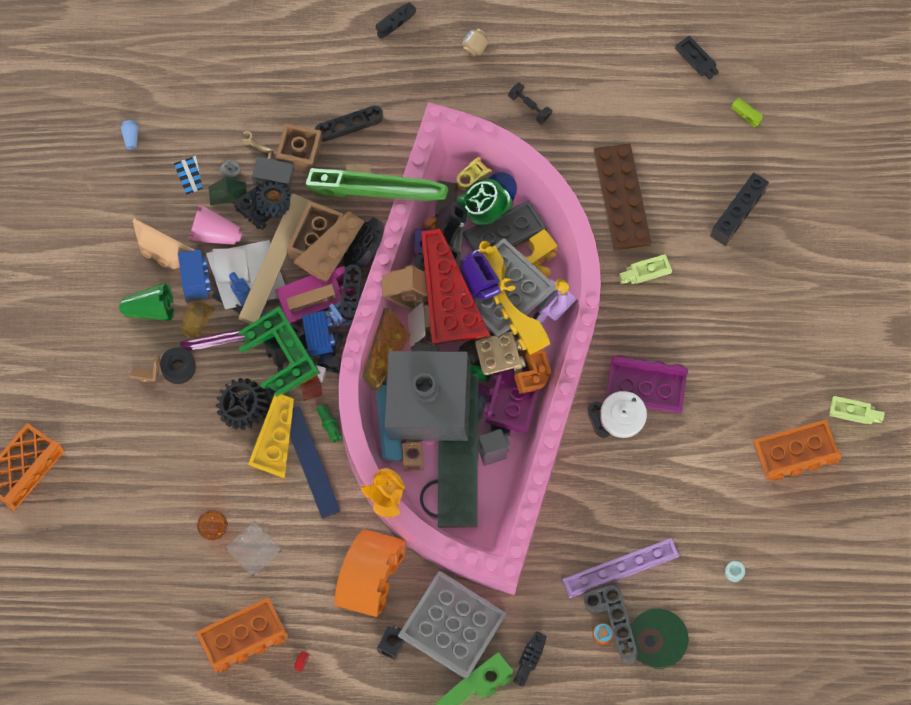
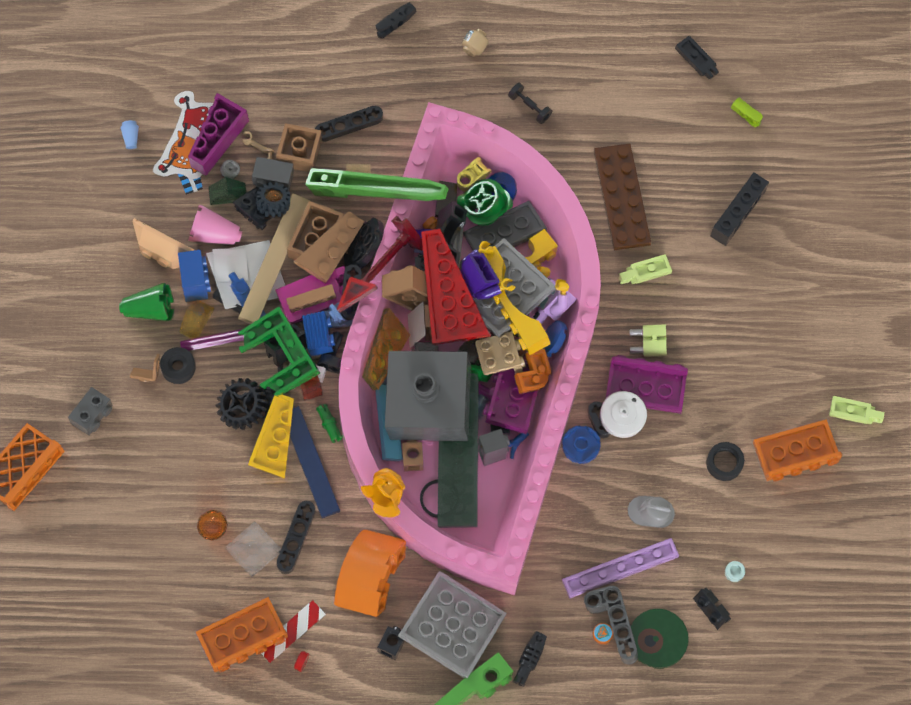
none -> dark grey brick [68,387,113,436]
none -> sticker [153,91,213,179]
none -> magenta wedge [188,93,249,176]
none -> sticker [261,600,326,663]
none -> black beam [276,501,316,574]
none -> dark red piece [337,216,423,313]
none -> blue bar [508,432,529,459]
none -> blue tile [543,320,567,357]
none -> blue tile [562,425,601,464]
none -> light grey piece [628,496,675,528]
none -> yellowish green piece [630,324,667,357]
none -> black hinge [693,587,731,630]
none -> black tyre [706,442,745,481]

